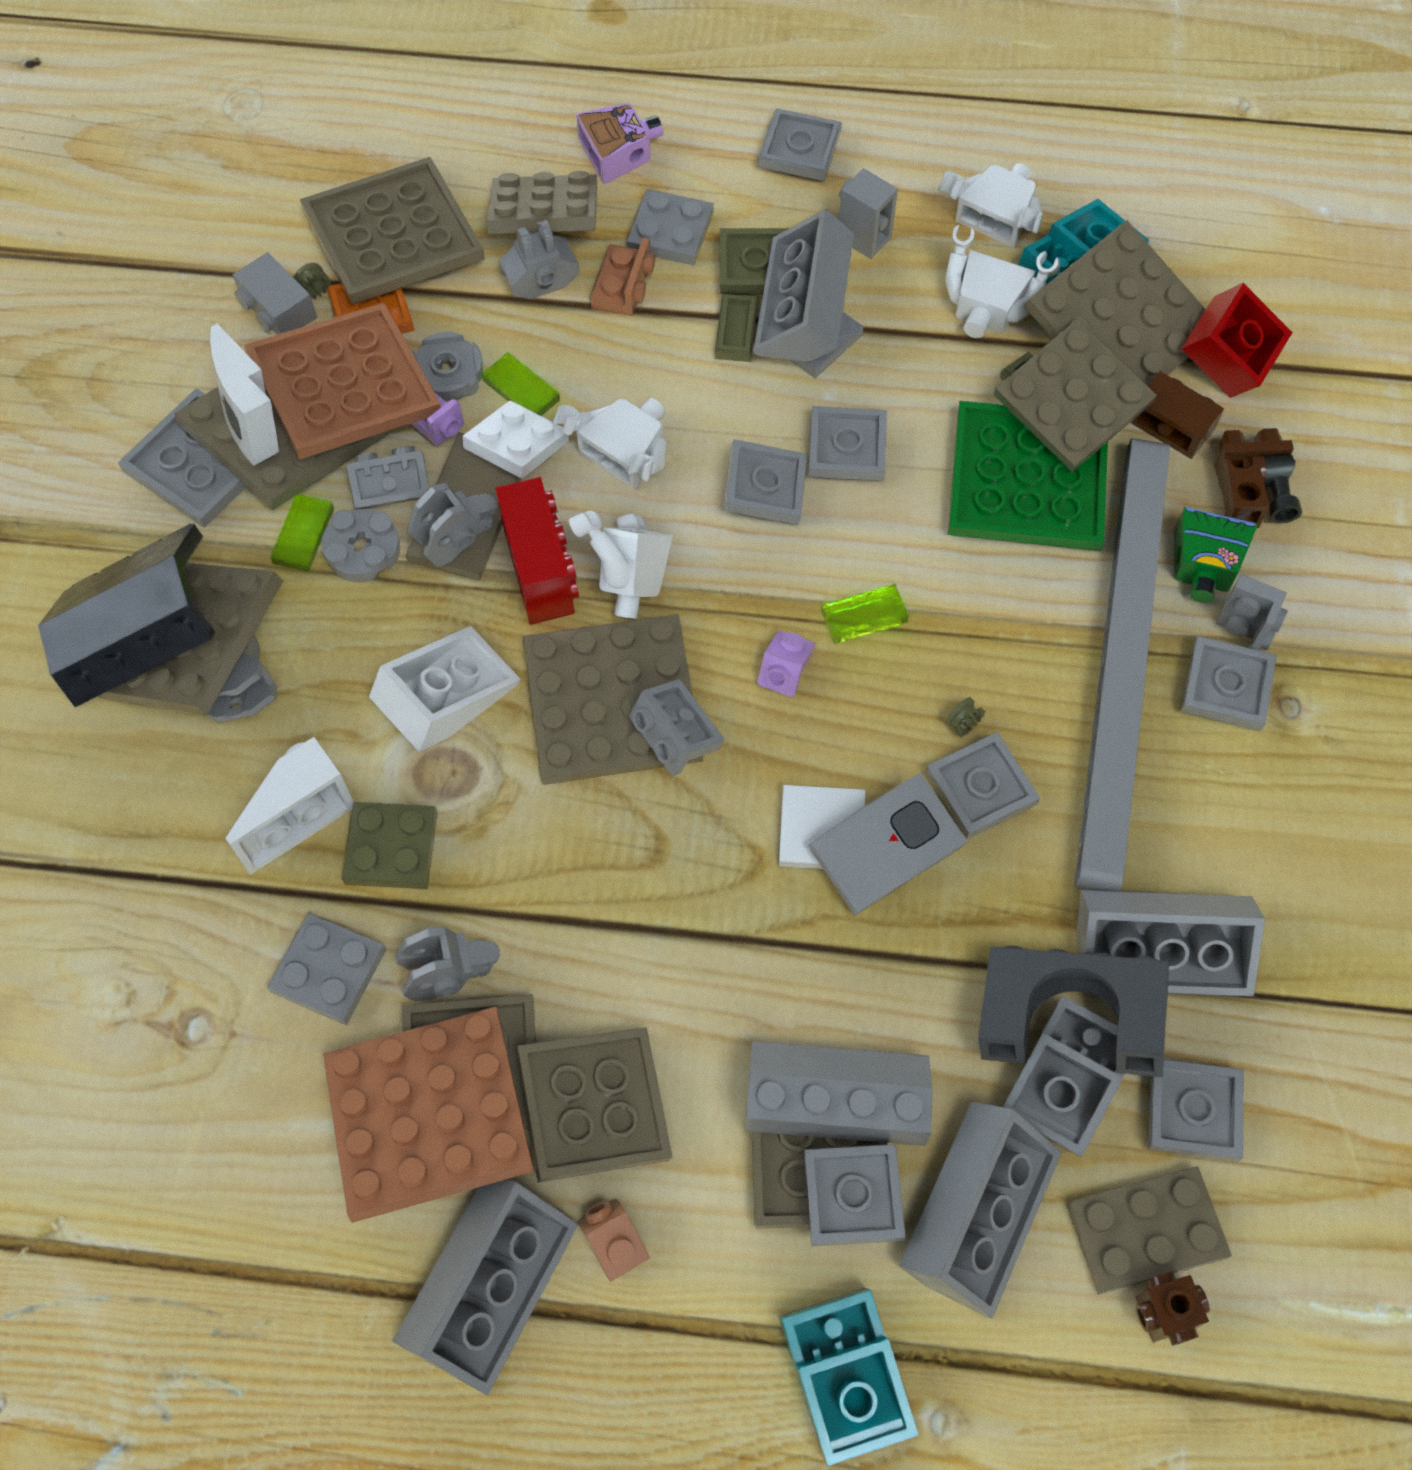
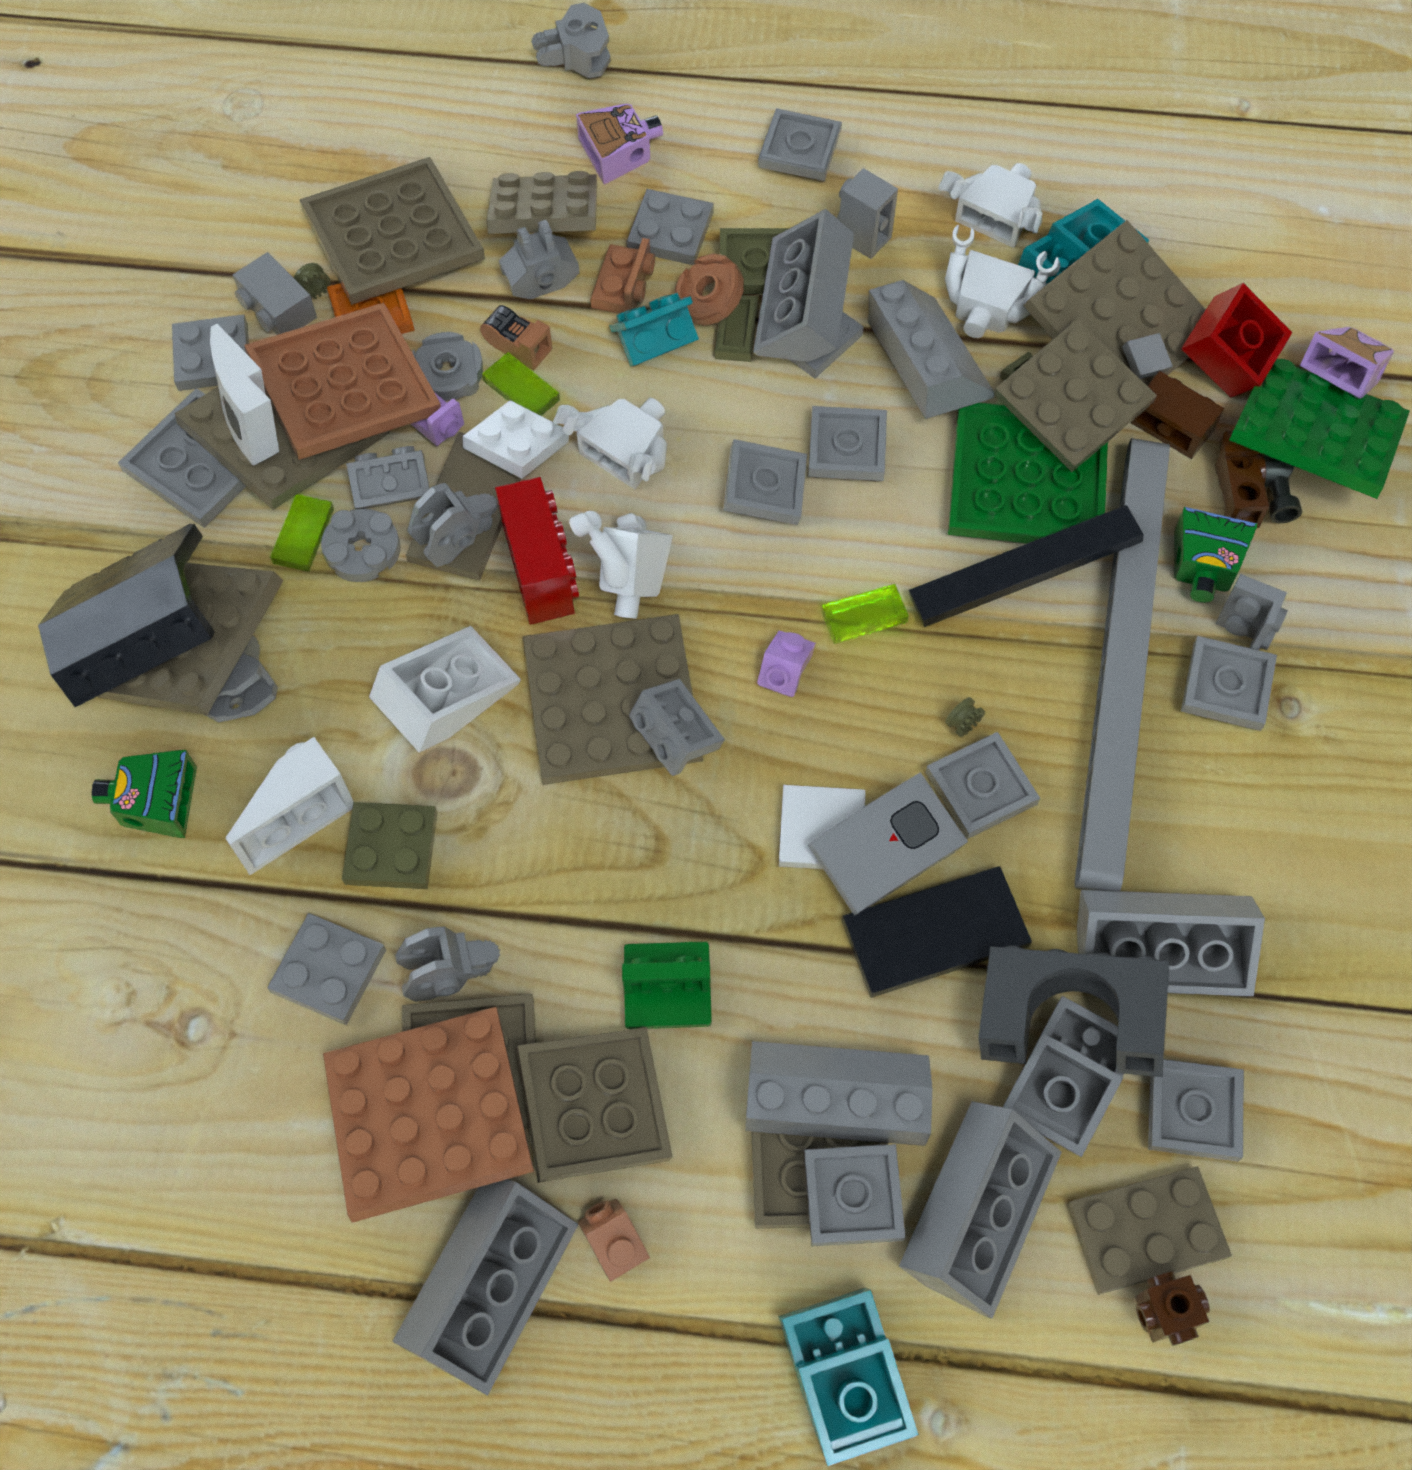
none -> green torso [91,750,197,838]
none -> light grey plate [172,314,249,391]
none -> nougat leg [480,305,553,371]
none -> light grey hinge [531,3,611,78]
none -> teal bracket [609,292,699,366]
none -> green bracket [622,942,712,1029]
none -> nougat tile [675,253,744,326]
none -> black tile [842,866,1032,998]
none -> light grey slope [868,280,994,419]
none -> black tile [909,505,1144,627]
none -> light grey tile [1122,333,1173,379]
none -> green plate [1229,359,1410,499]
none -> lavender torso [1300,327,1394,399]

